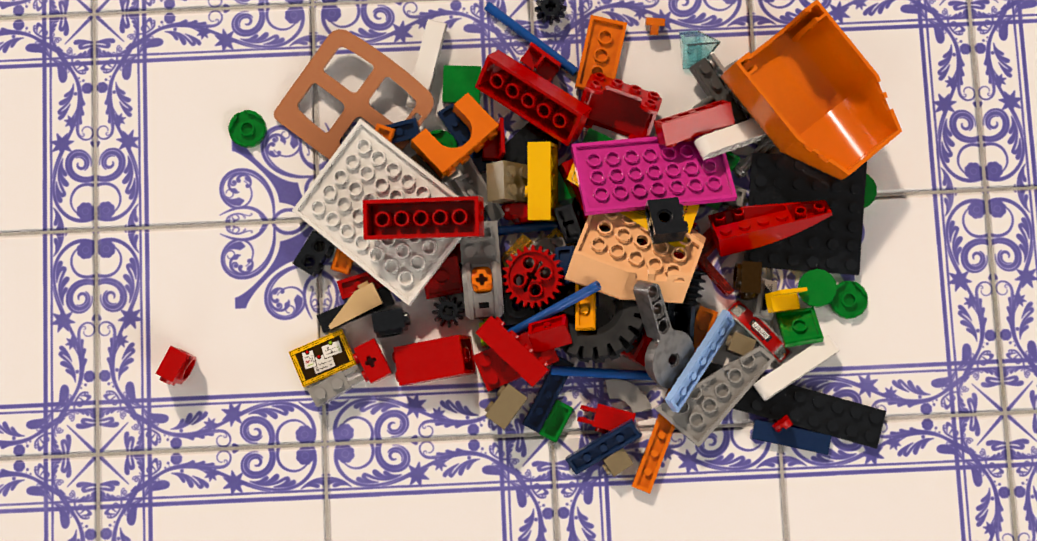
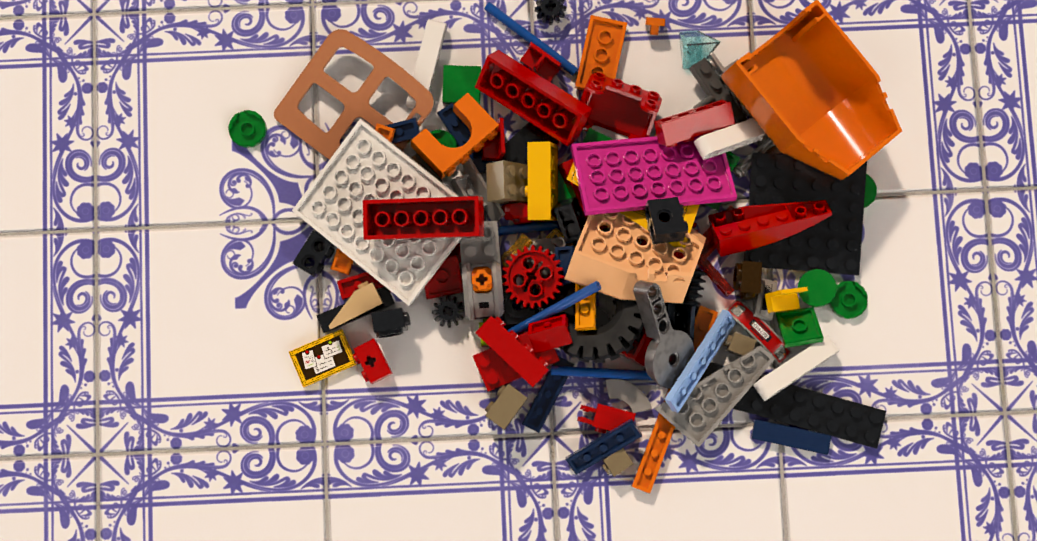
red brick [155,346,196,386] -> none
light grey hinge [307,365,364,407] -> none
red slope [392,335,477,386] -> none
green tile [539,400,574,443] -> none
light grey tile [723,187,747,208] -> none
red tile [772,414,793,432] -> none

